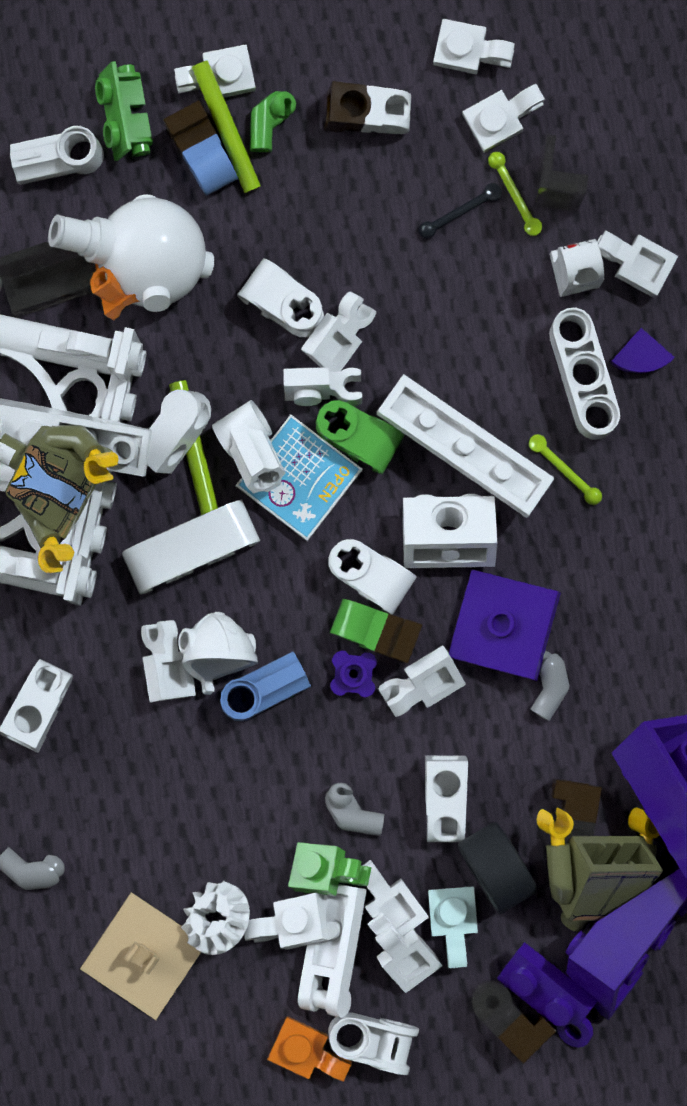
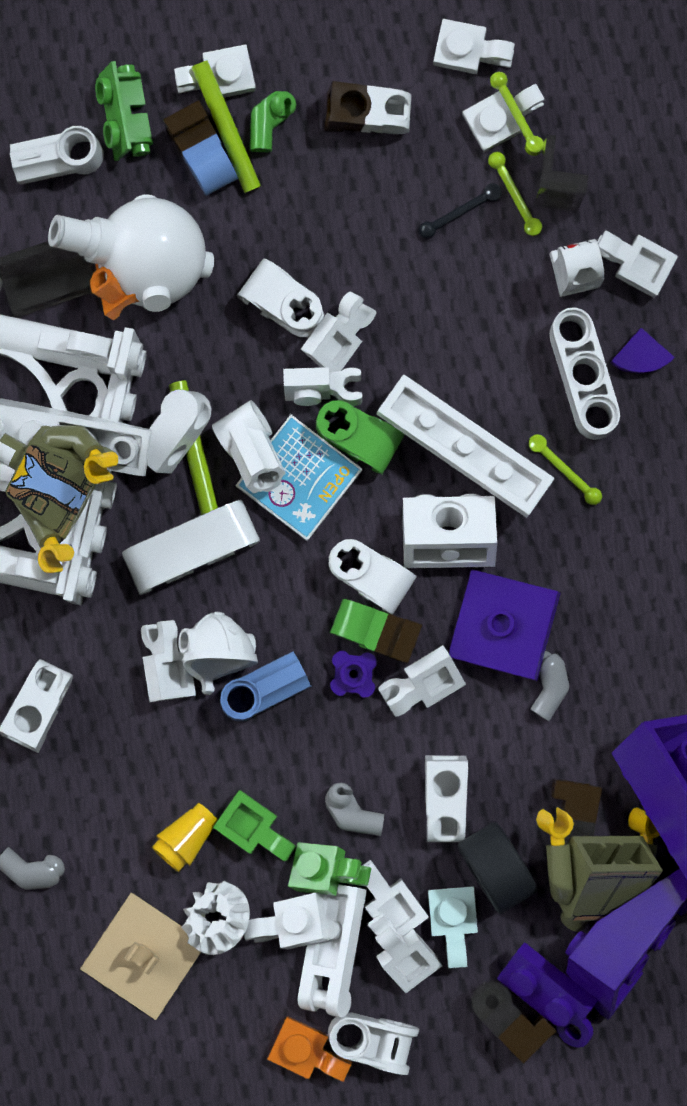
none -> yellow cone [152,803,218,872]
none -> bright green plate [213,790,297,862]
none -> lime hinge [490,71,544,156]

